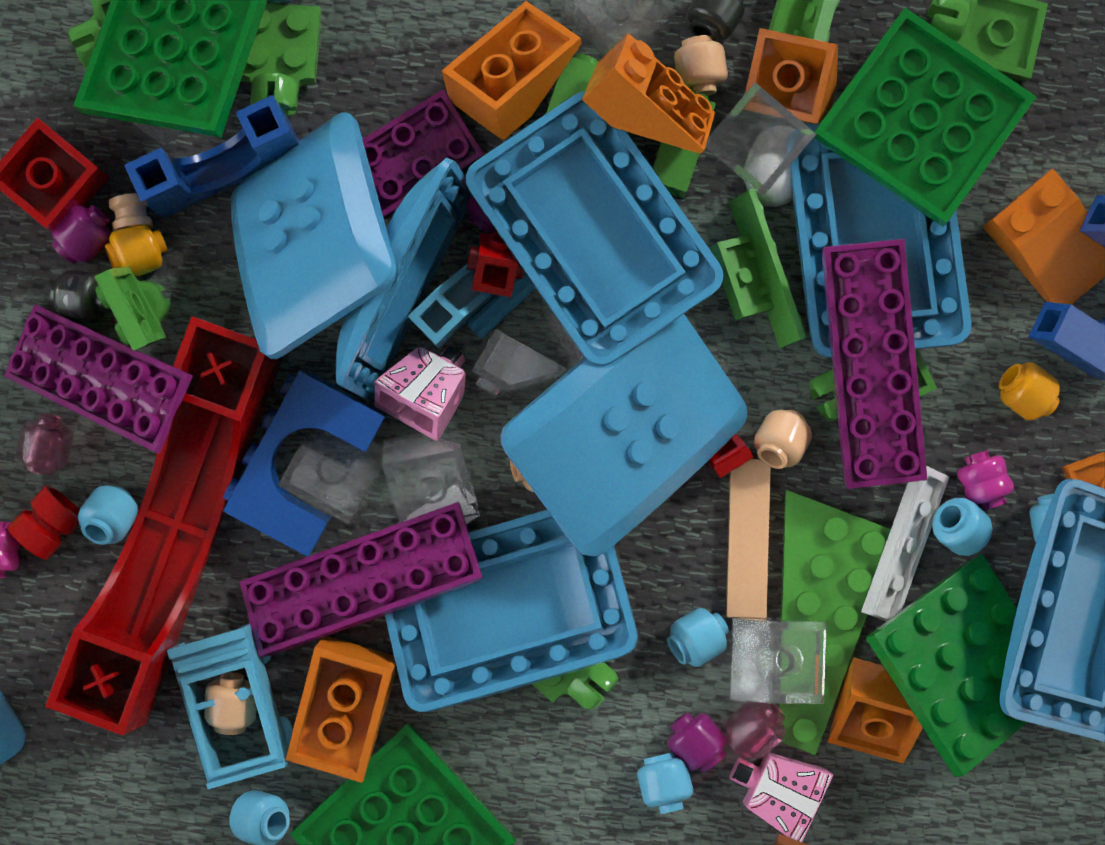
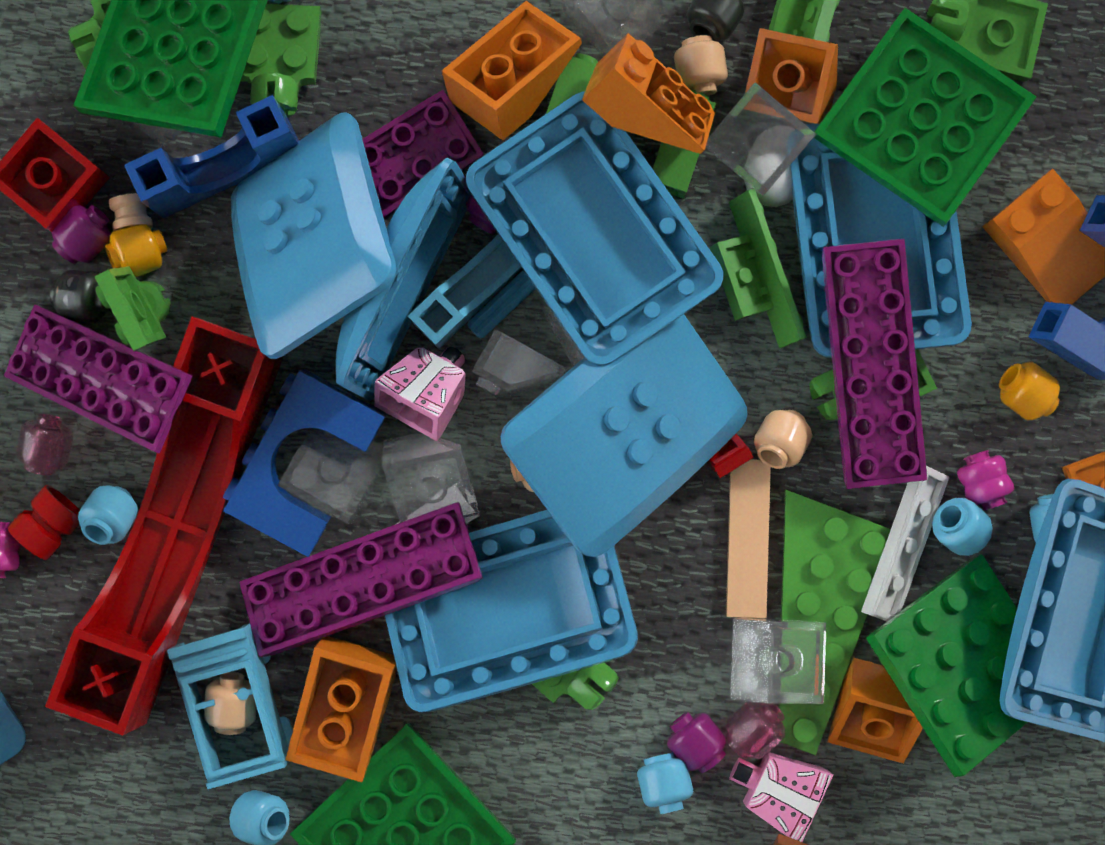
red brick [466,232,524,297] -> none
medium azure head [667,608,729,667] -> none

